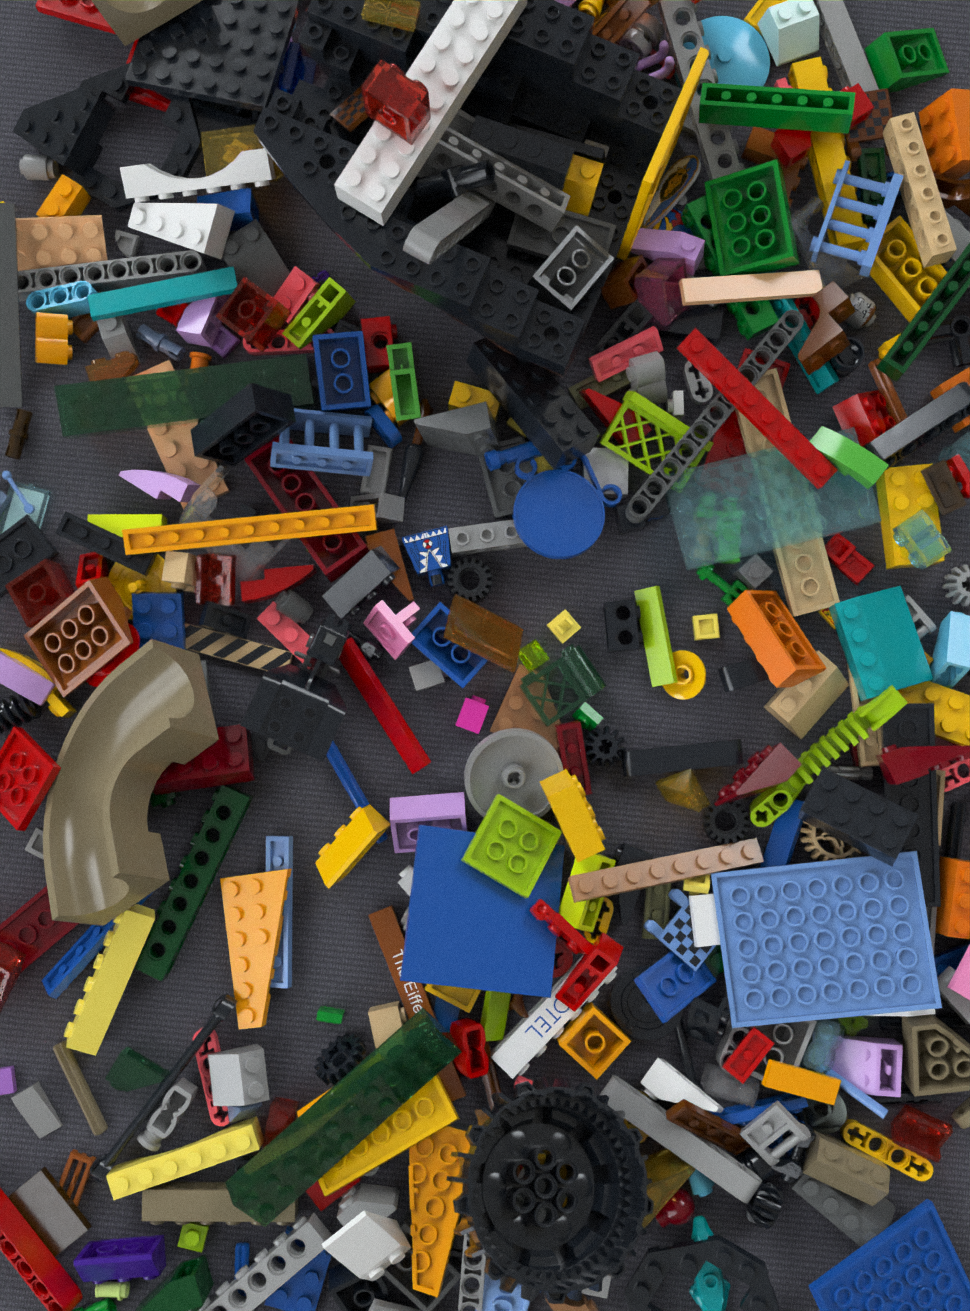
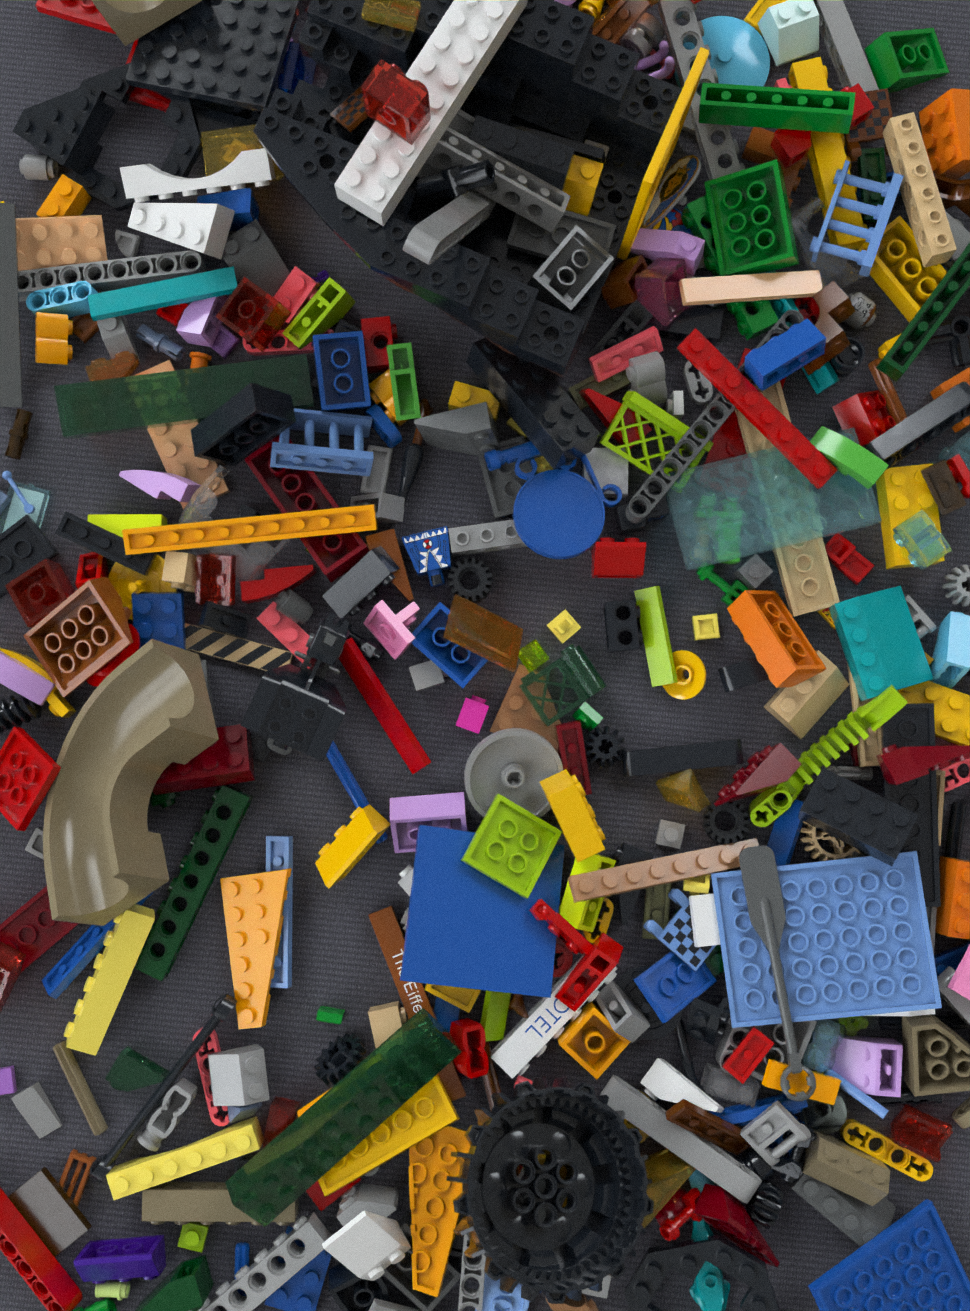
none -> red slope [592,538,646,578]
none -> light grey slope [595,980,650,1043]
none -> light grey plate [655,819,685,849]
none -> red hinge [659,1188,702,1241]
none -> dark red wedge [693,1183,780,1268]
none -> dark grey piece [739,845,816,1101]
none -> blue brick [744,318,826,391]

